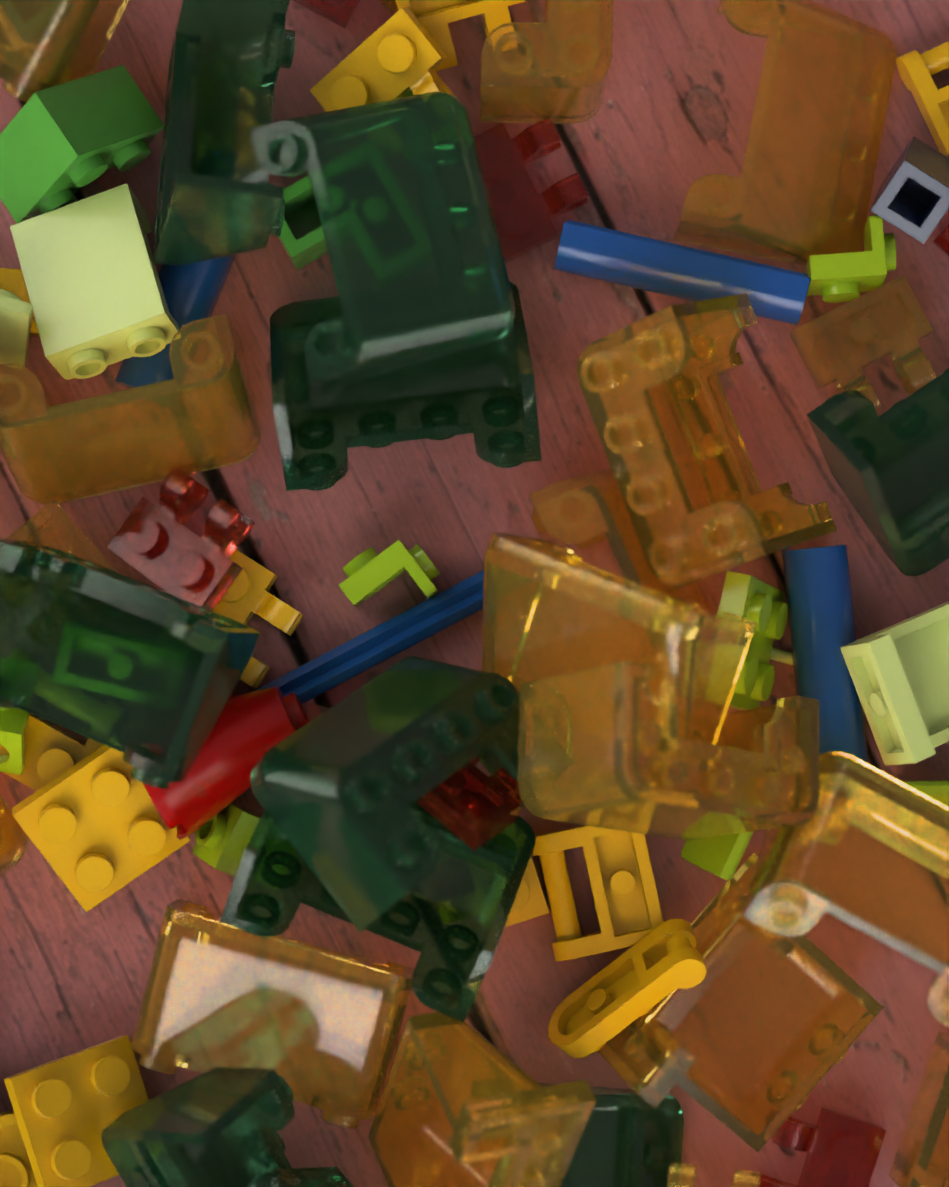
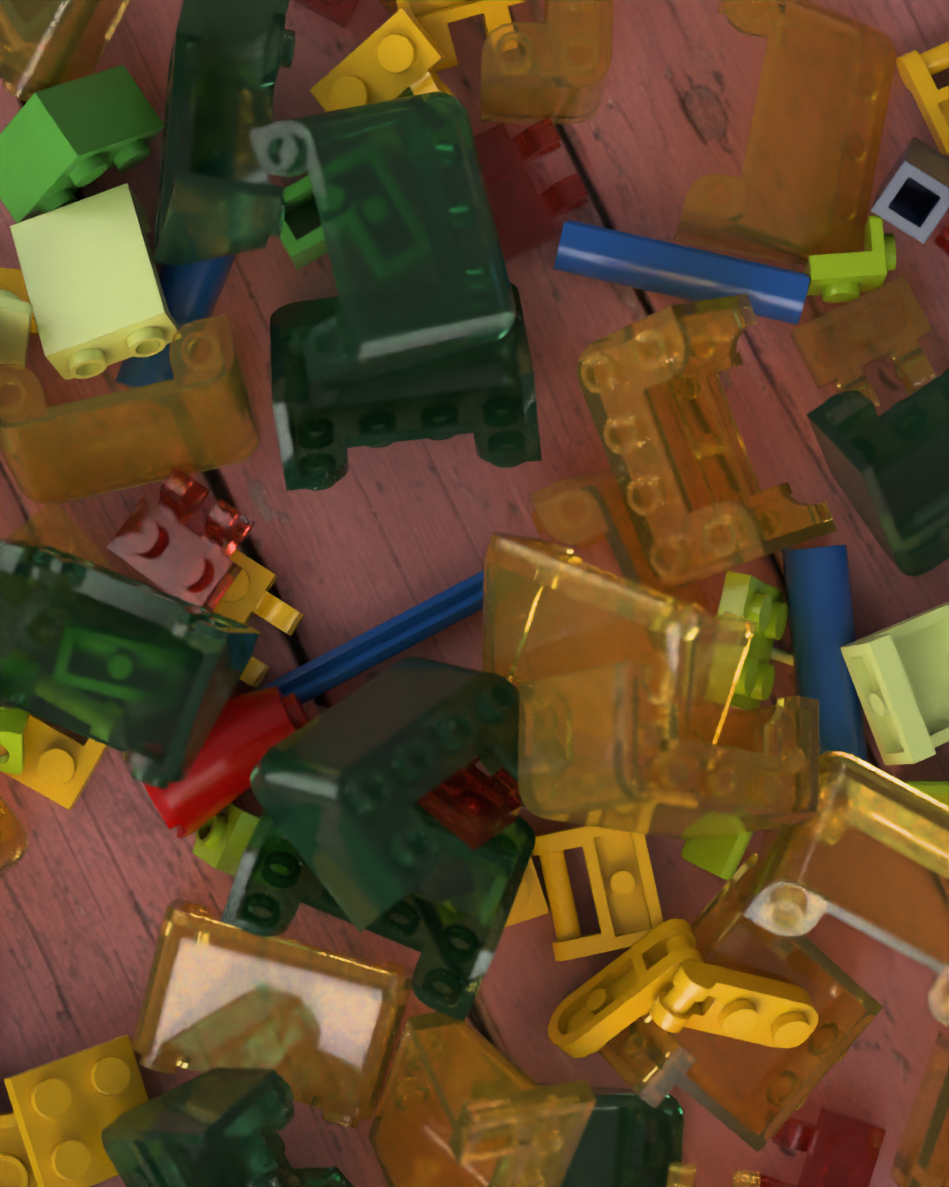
yellow plate [12,736,190,912] -> none
lime bracket [338,540,440,608] -> none
none -> yellow plate [649,960,818,1048]

